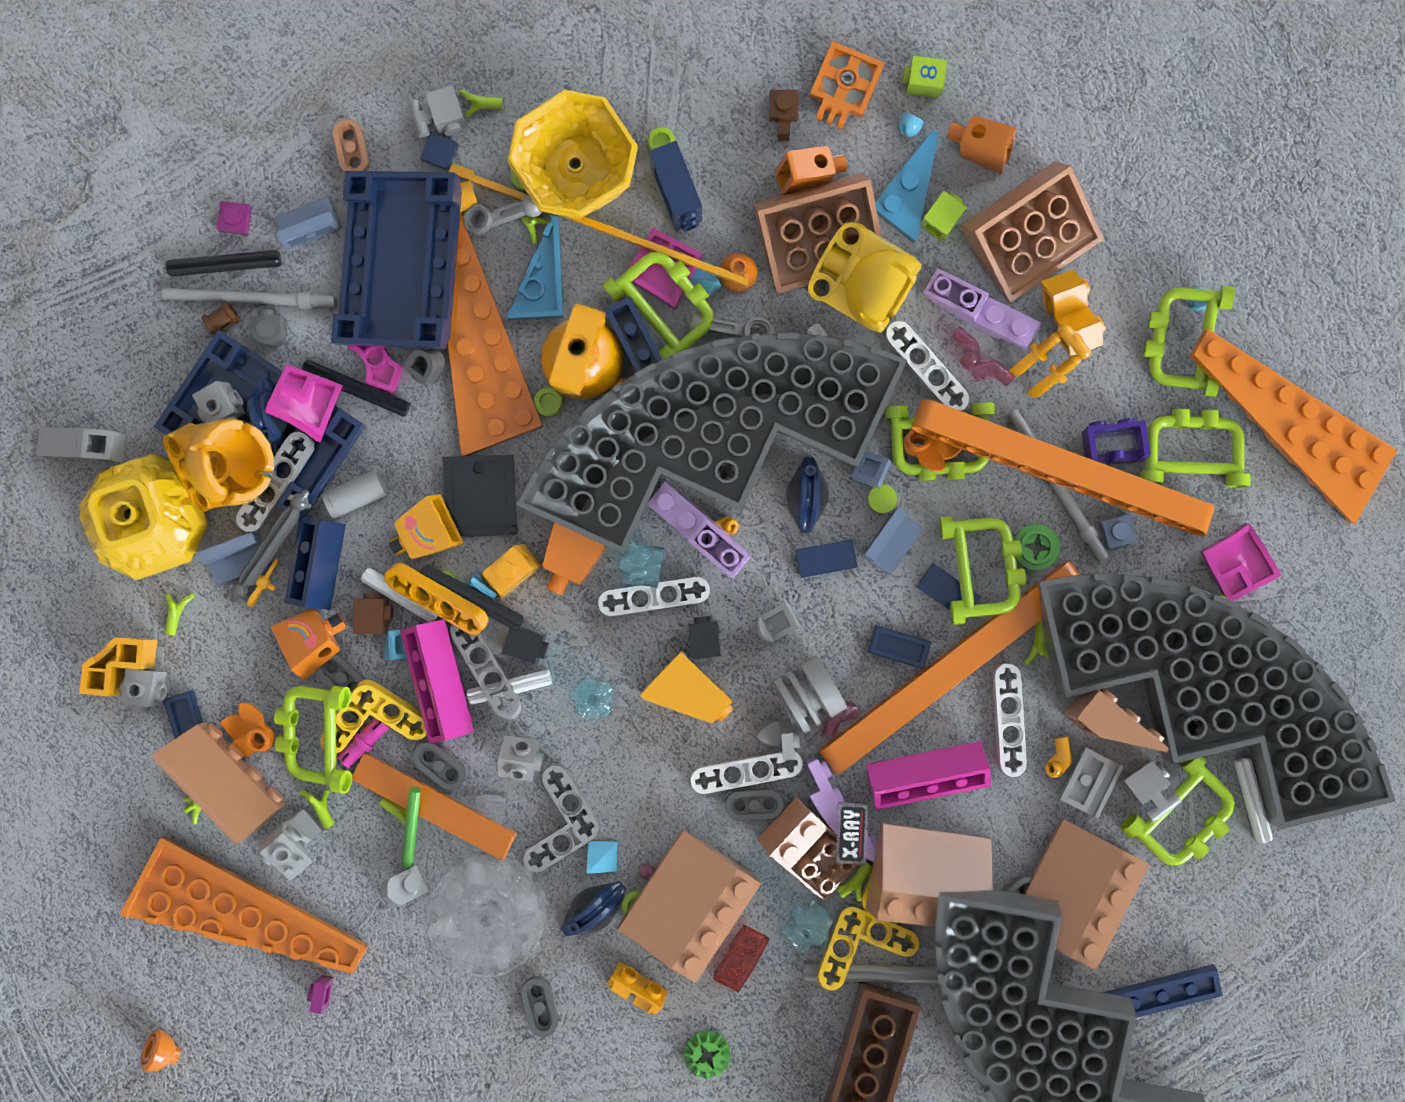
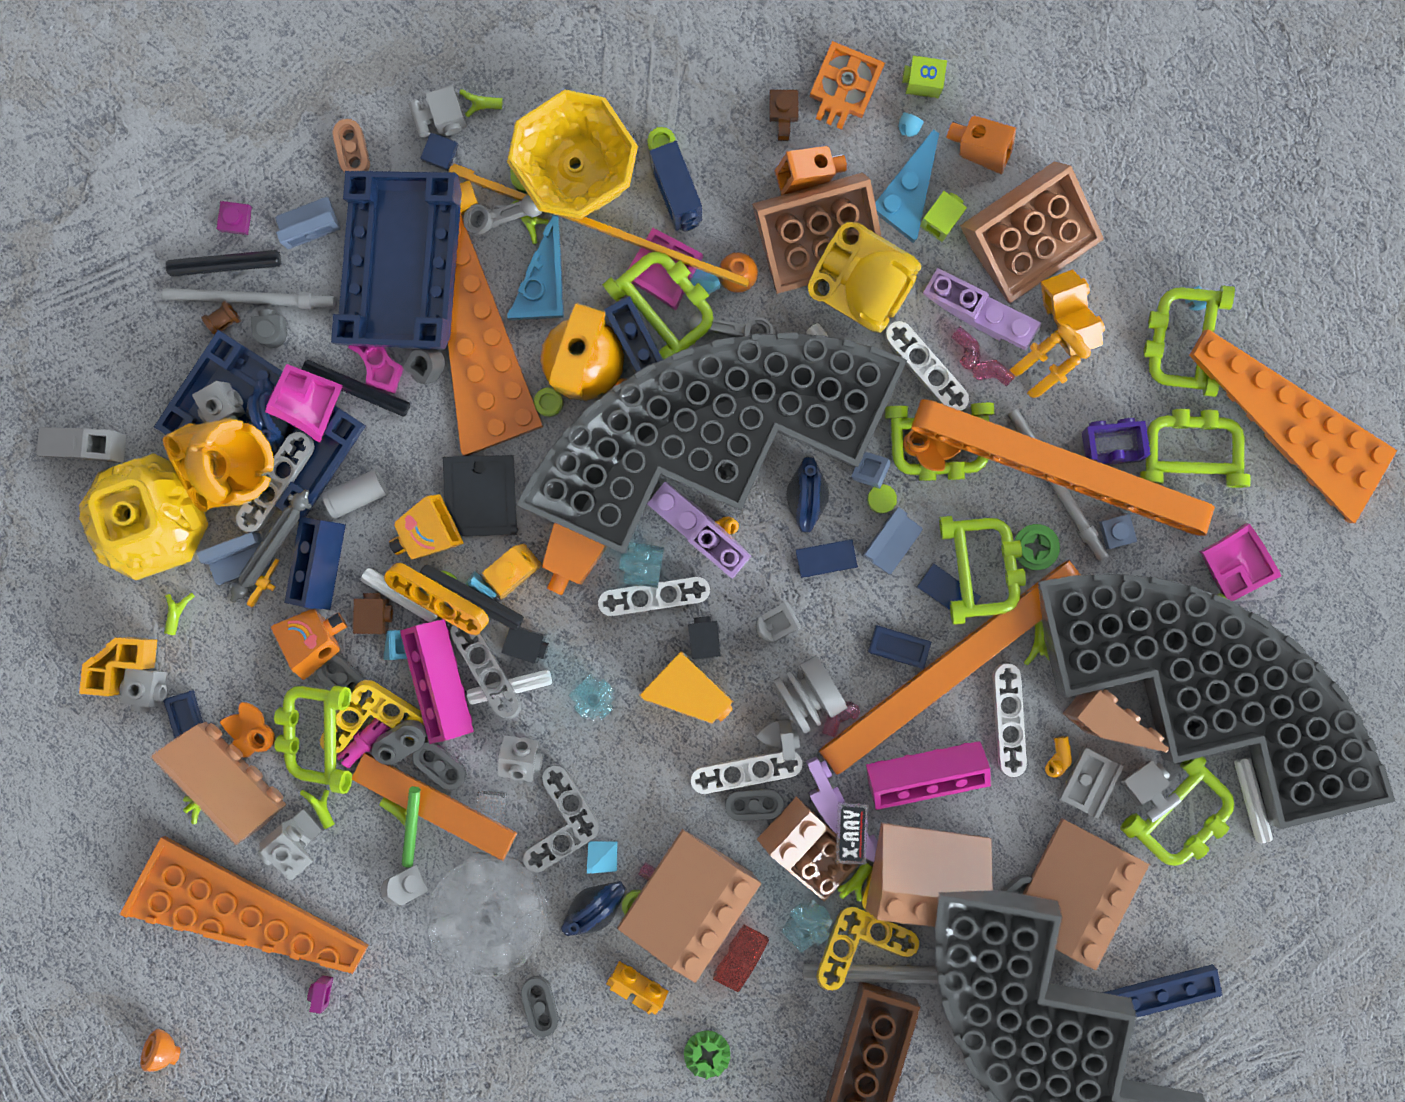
none -> dark grey plate [372,720,427,765]

